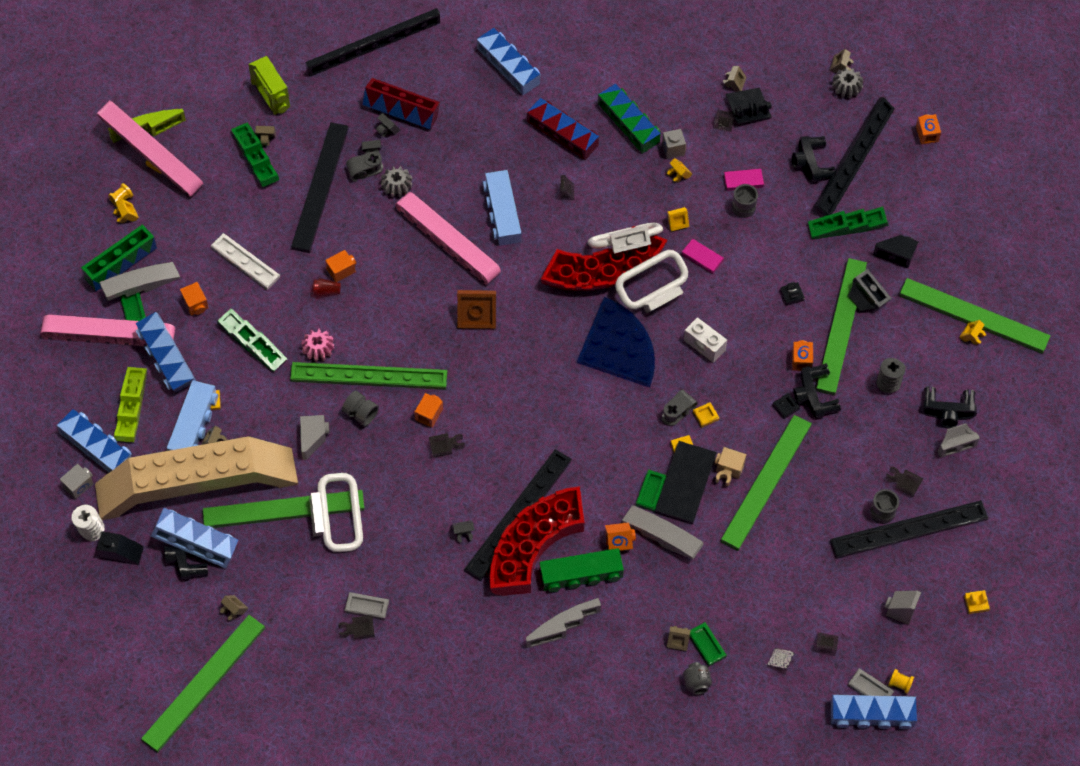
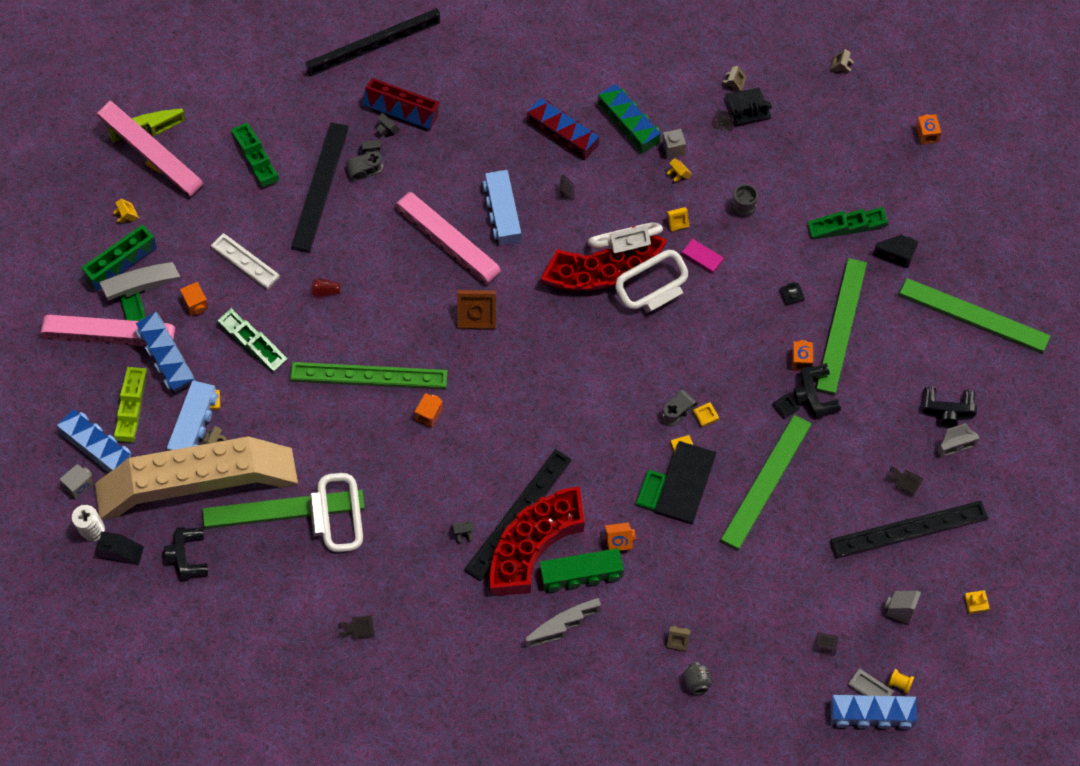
yellow bush [108,183,133,208] -> none
bright green tile [141,615,265,753] -> none
light blue brick [151,508,238,568] -> none
dark tan tile [220,595,248,620] -> none
lime window [248,56,290,115] -> none
dark tan tile [255,126,276,146] -> none
light grey slope [300,415,329,460] -> none
bright pink gear [301,329,334,362] -> none
orange brick [325,250,357,283] -> none
dark grey wheel [342,391,379,427] -> none
light grey tile [345,592,389,620] -> none
light grey gear [381,166,412,198] -> none
clear smoke plate [429,433,465,458] -> none
light blue brick [477,28,541,95] -> none
clear blue plate [577,297,655,387] -> none
light grey slope [622,505,704,559] -> none
white brick [684,317,727,363] -> none
green tile [690,622,727,666] -> none
tan brick [715,447,747,486] -> none
dark pink tile [724,169,764,191] -> none
clear smoke slope [767,648,795,674] -> none
black connector [791,136,836,182] -> none
black tile [814,97,895,217] -> none
light grey gear [832,67,863,99] -> none
black slope [848,269,892,311] -> none
dark grey wheel [870,489,899,524] -> none
dark grey piece [876,358,906,393] -> none
yellow tile [960,320,986,345] -> none

